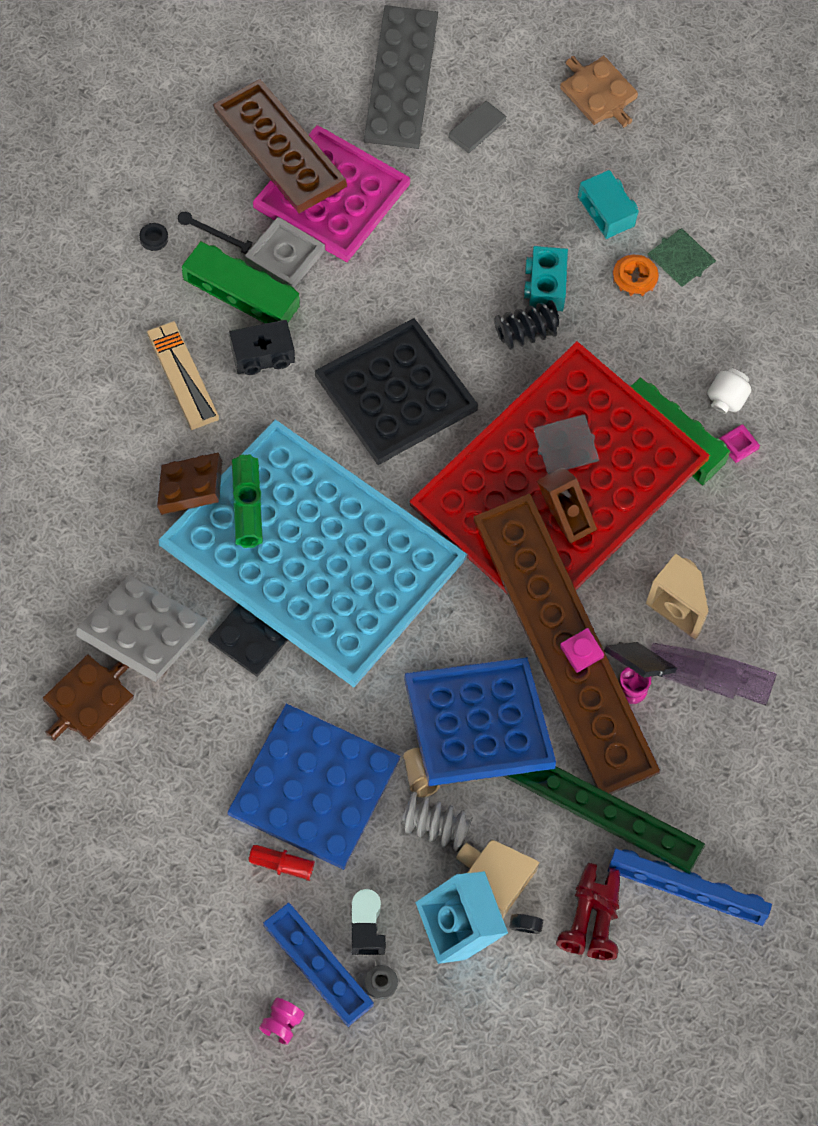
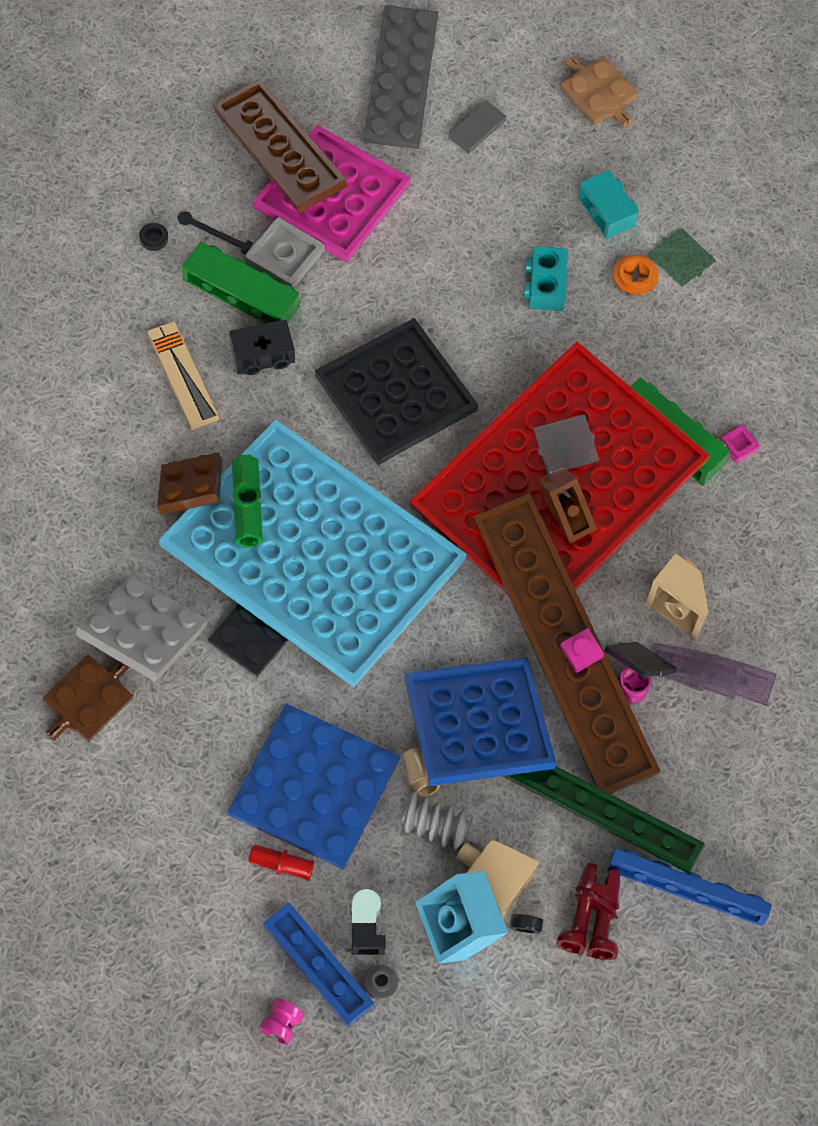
black piece [494,300,559,350] -> none
white head [707,368,752,414] -> none

